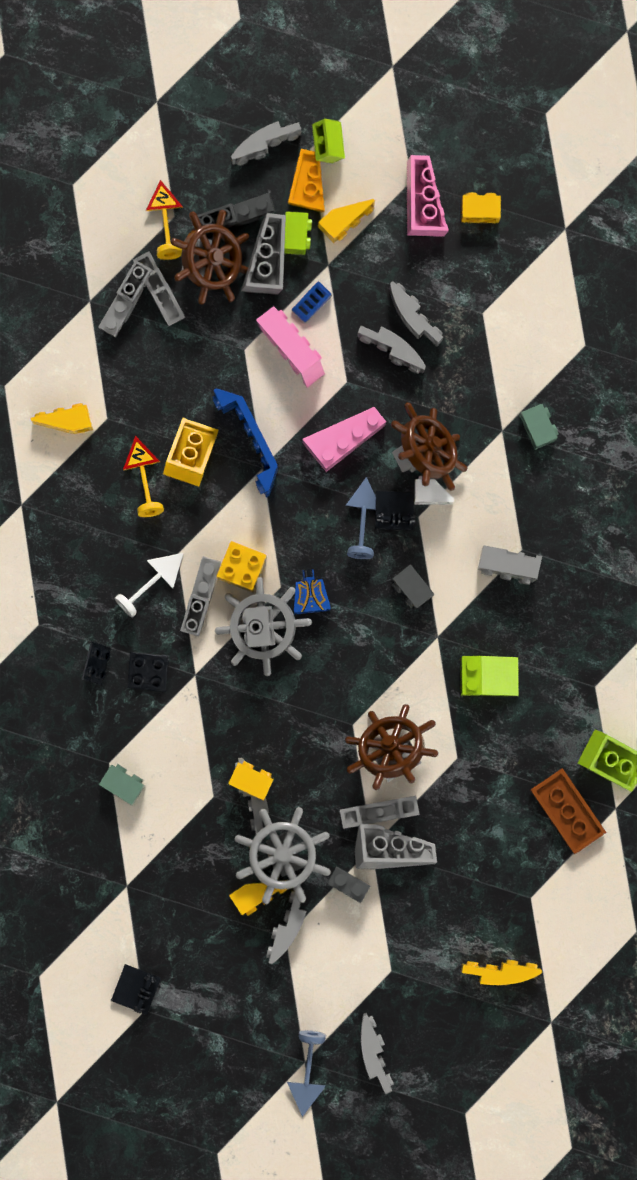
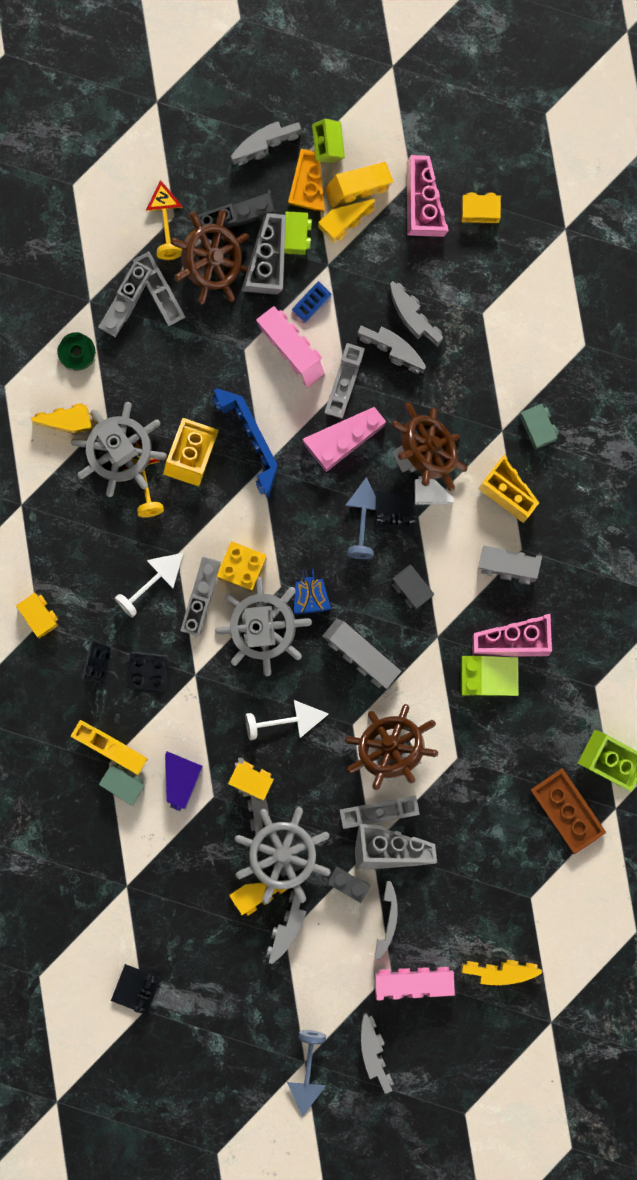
none -> yellow brick [16,593,59,639]
none -> dark green plate [57,332,96,371]
none -> light grey piece [71,402,167,497]
none -> yellow slope [71,720,148,775]
none -> dark purple slope [165,751,203,811]
none -> white piece [245,700,328,740]
none -> light grey wedge [322,619,401,689]
none -> yellow wedge [324,161,394,209]
none -> light grey slope [324,343,365,419]
none -> light grey slope [374,880,397,960]
none -> bright pink wedge [375,967,455,1000]
none -> bright pink wedge [472,614,552,657]
none -> yellow wedge [478,454,539,523]

